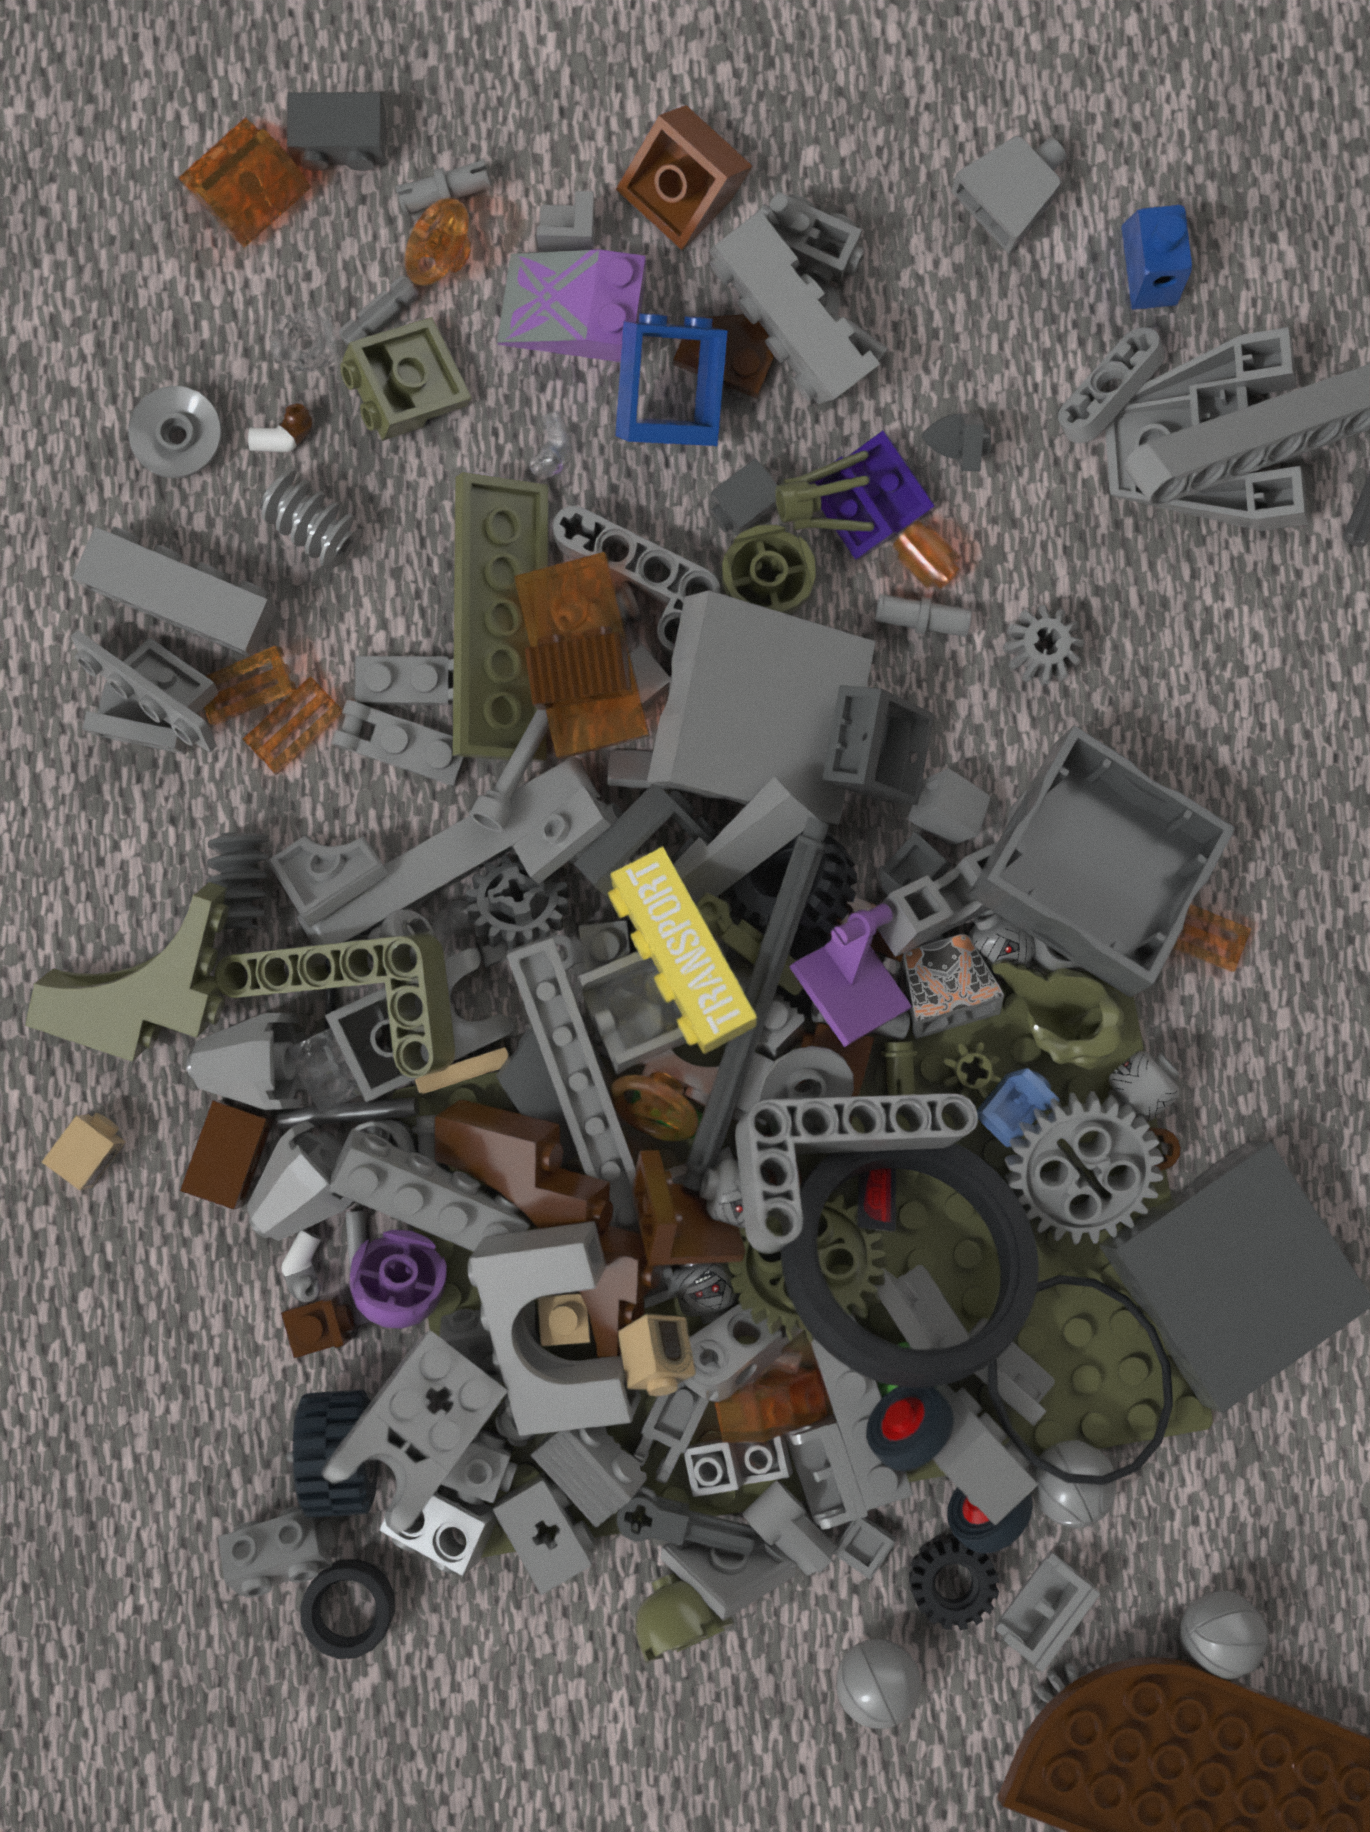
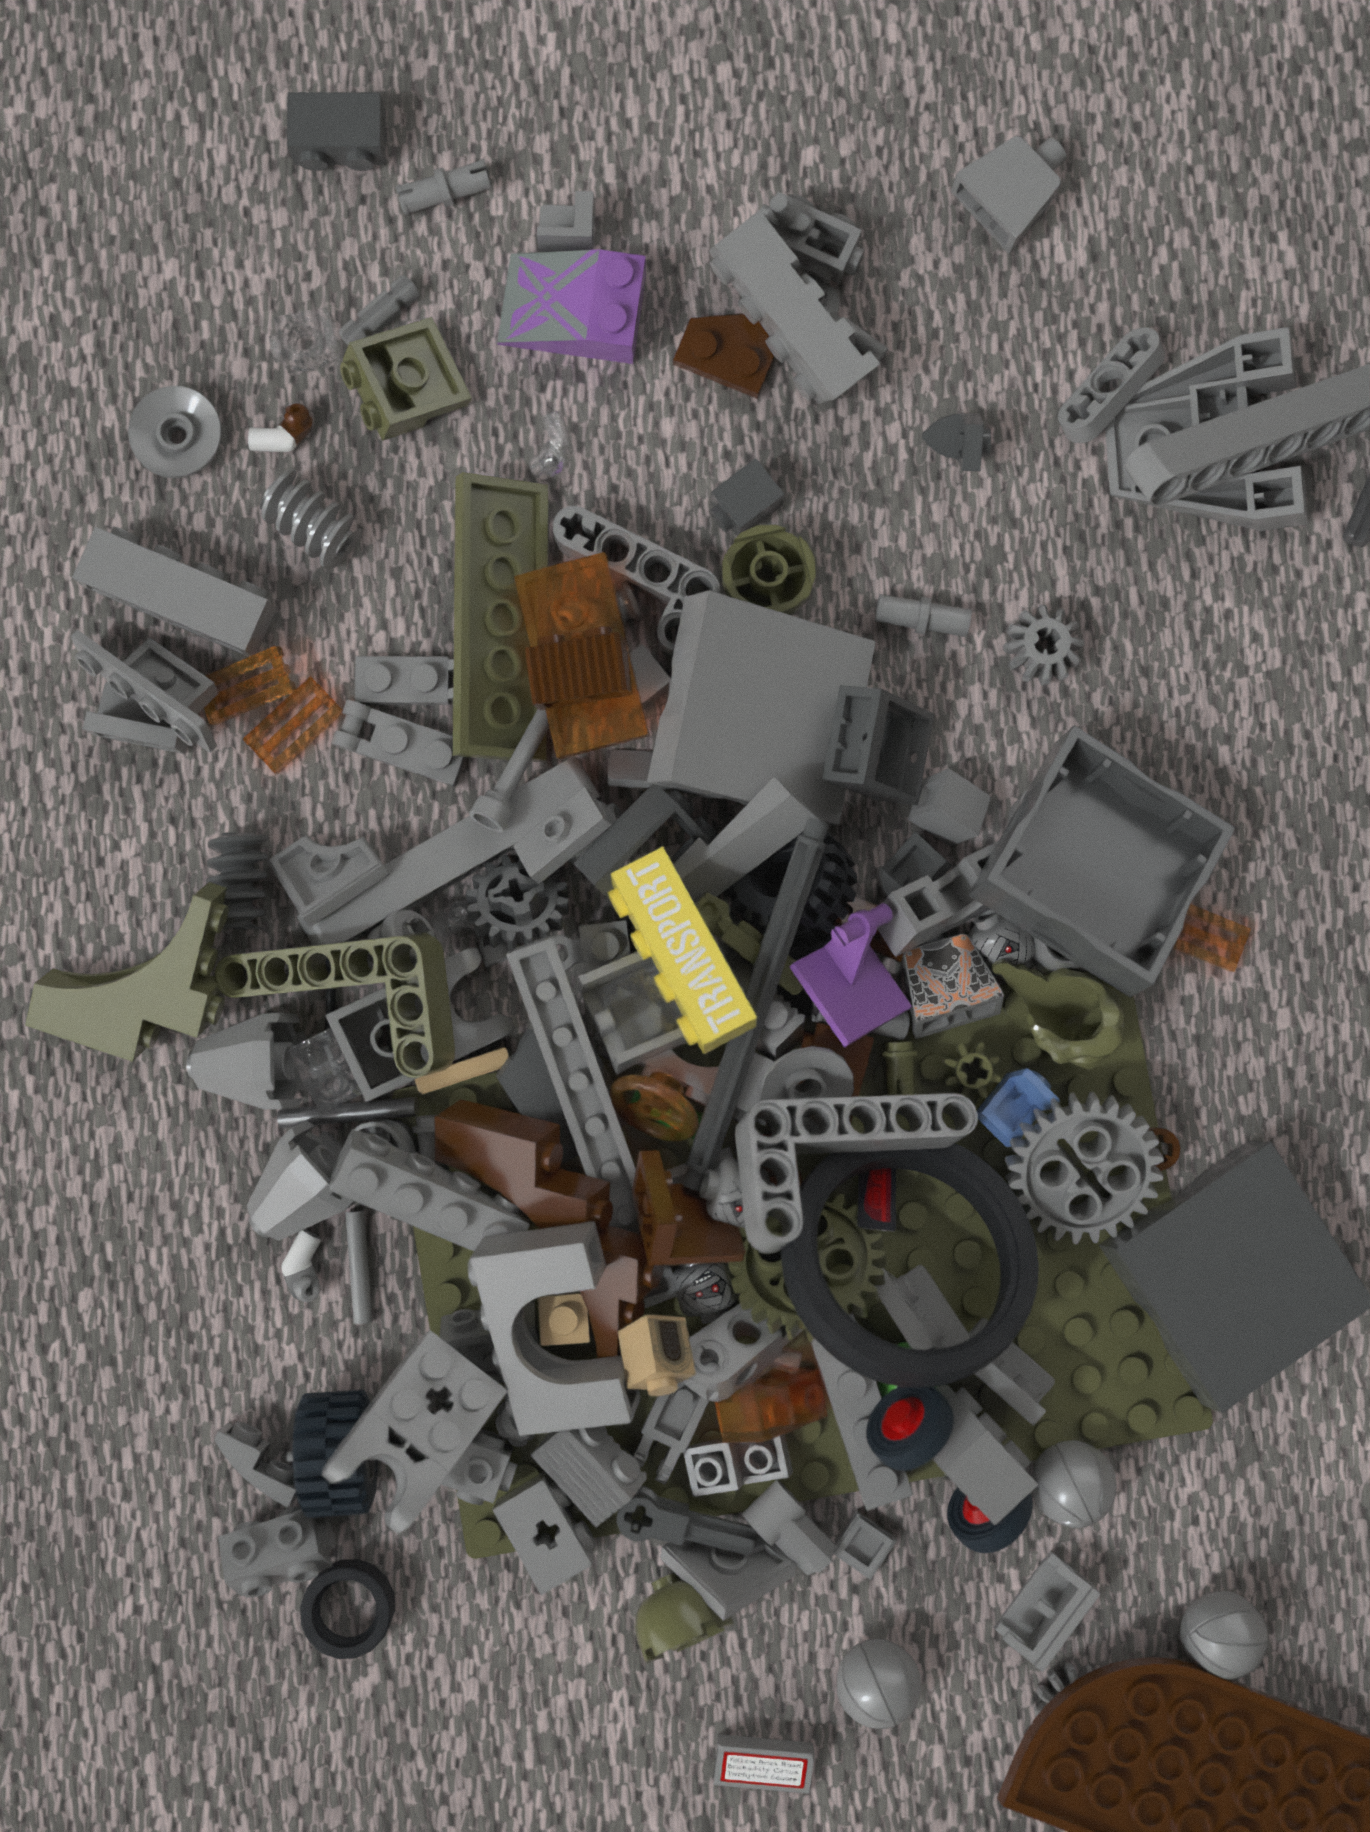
tan brick [42,1113,126,1190] -> none
clear orange brick [178,117,312,248] -> none
reddish brown panel [180,1099,275,1210] -> none
reddish brown bracket [281,1295,355,1359] -> none
medium lavender cylinder [350,1230,447,1329] -> none
light grey brick [379,1484,498,1576] -> none
clear orange piece [404,197,471,286] -> none
blue window [615,313,727,446] -> none
dark orange slope [616,105,753,250] -> none
olive plant [775,451,874,532] -> none
light grey hinge [784,1415,868,1529] -> none
dark purple slope [810,430,937,560] -> none
clear orange brick [892,520,961,590] -> none
black tyre [909,1534,999,1630] -> none
black piece [988,1275,1173,1485] -> none
light grey head [1107,1051,1180,1121] -> none
blue torso [1121,205,1192,310] -> none
none -> light grey slope [214,1421,297,1508]
none -> slope [714,1734,815,1794]

